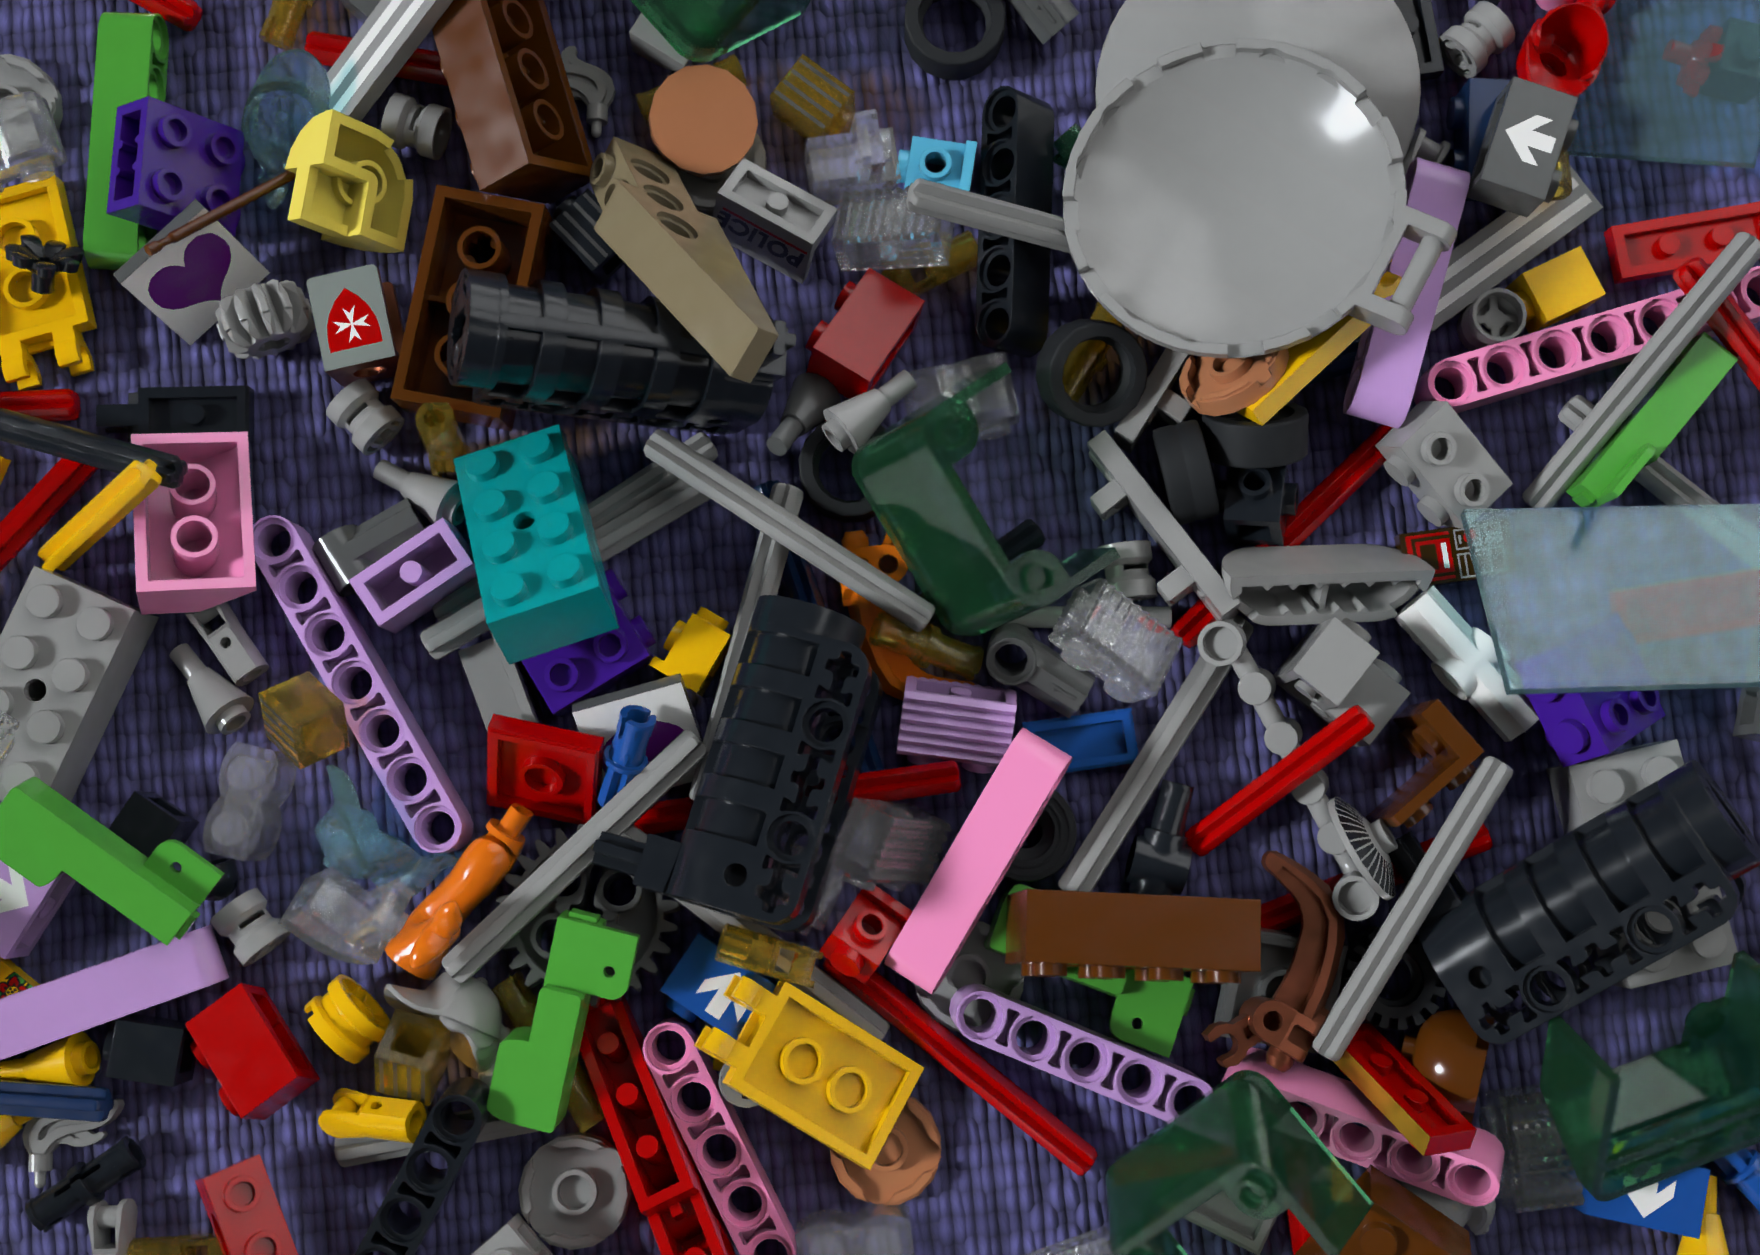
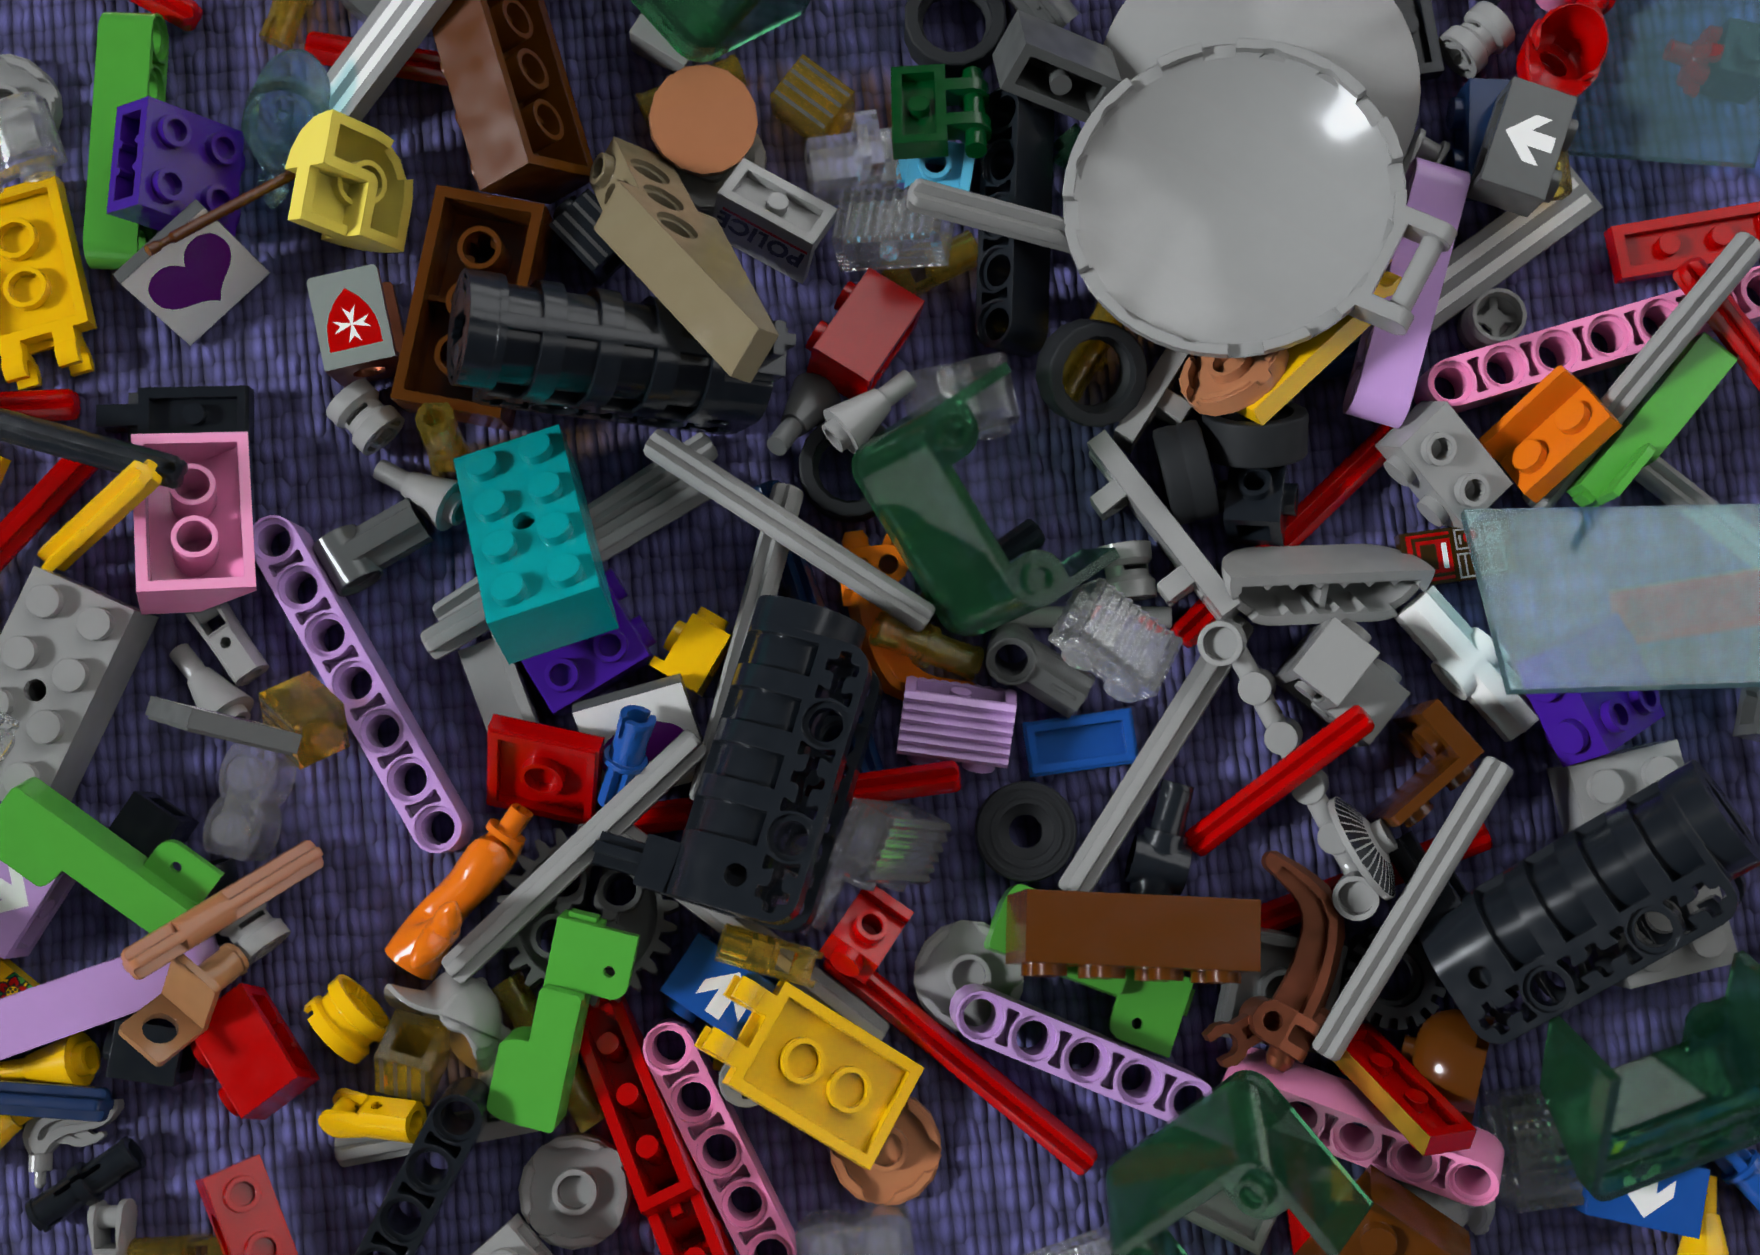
black plant [5,234,84,294] -> none
light grey gear [215,279,316,360] -> none
clear brick [278,866,415,965] -> none
clear light blue hair [314,764,459,901] -> none
lavender brick [348,517,477,634] -> none
light grey wheel [381,93,453,160] -> none
light grey piece [561,46,616,138] -> none
bright pink beam [884,727,1073,995] -> none
yellow brick [1506,246,1606,334] -> none
none -> medium nougat bracket [118,943,249,1067]
none -> nougat axle [120,840,324,980]
none -> dark grey tile [145,696,302,756]
none -> dark green plate [891,64,992,160]
none -> dark grey brick [992,10,1122,123]
none -> orange bracket [1479,365,1622,504]

